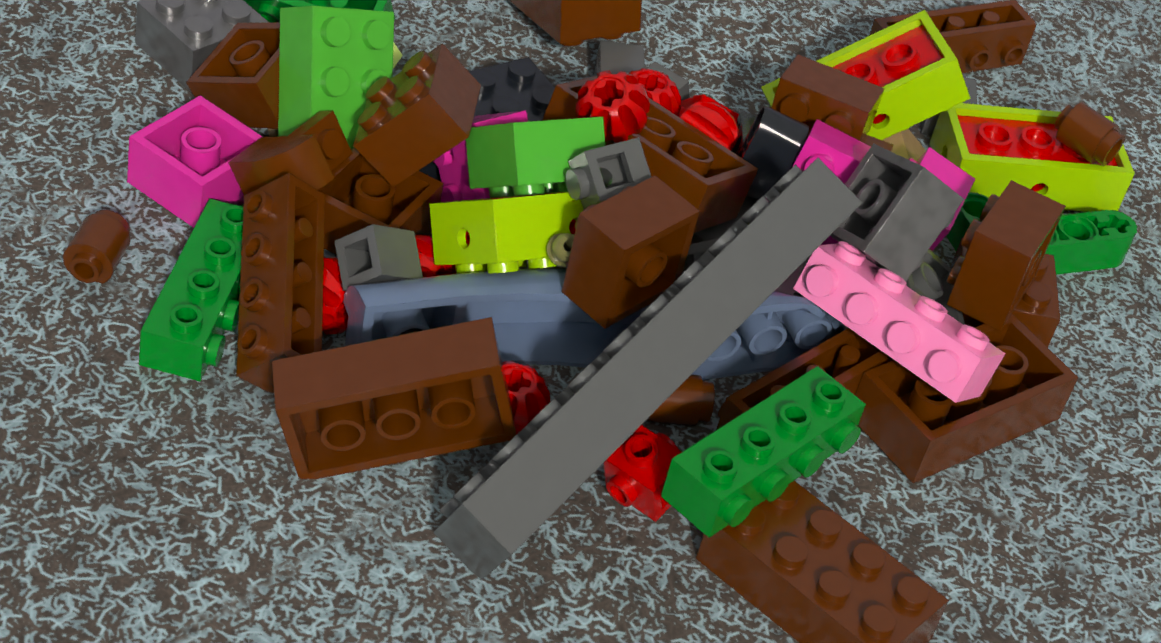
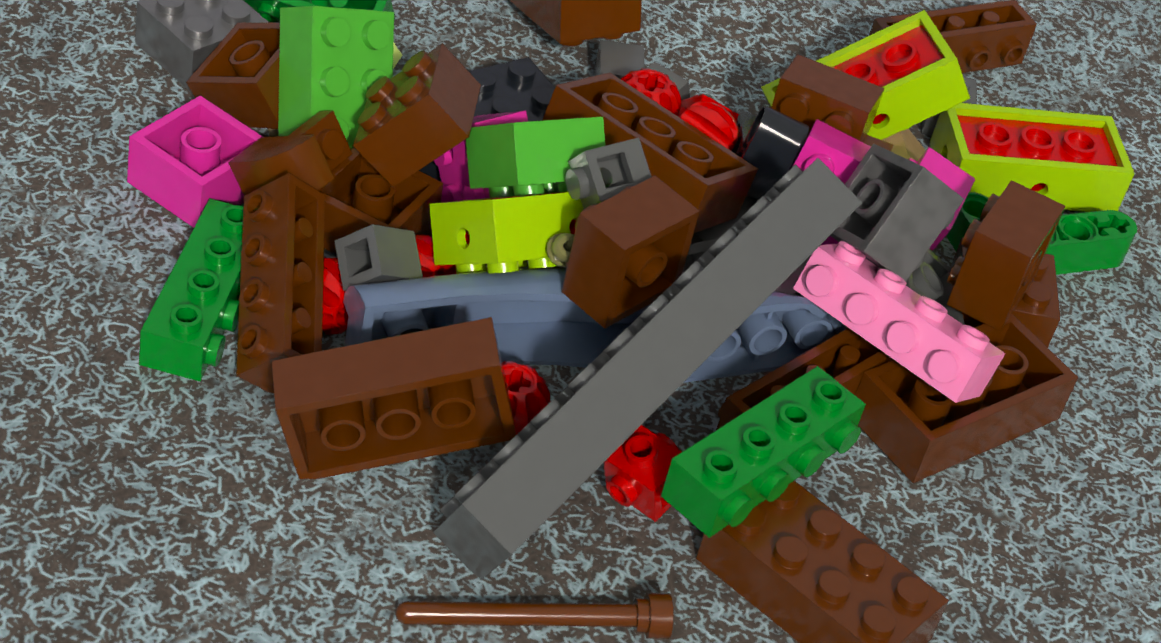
reddish brown brick [63,210,130,284] -> none
red piece [575,70,650,143] -> none
reddish brown brick [646,374,715,426] -> none
reddish brown brick [1054,102,1125,166] -> none
none -> reddish brown piece [395,593,674,639]

